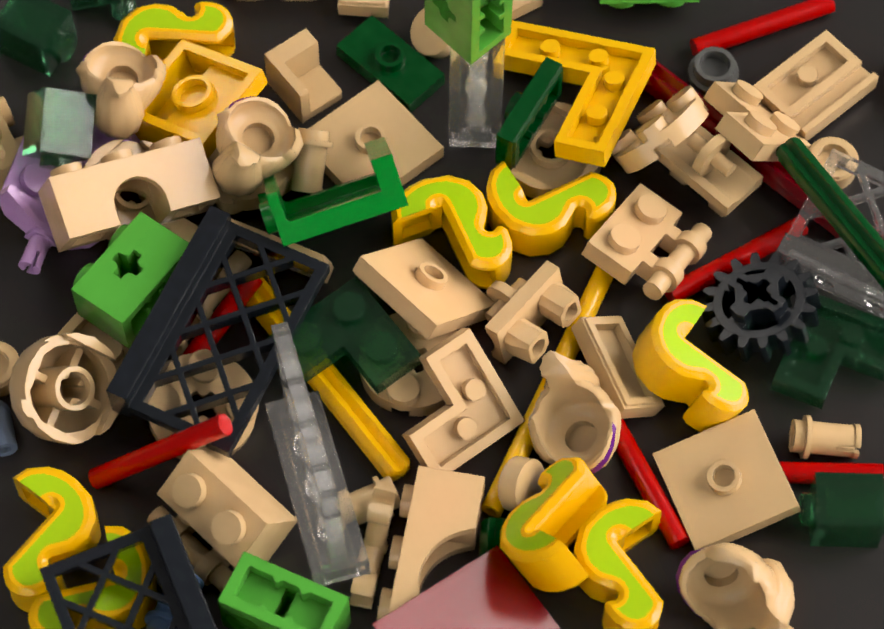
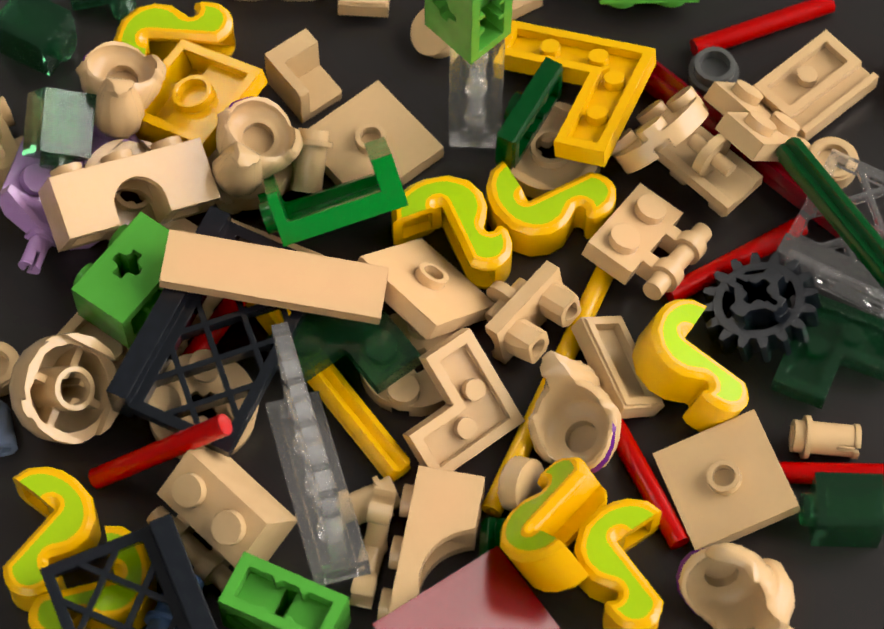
dark green plate [336,15,445,113] -> none
none -> tan tile [159,229,389,325]

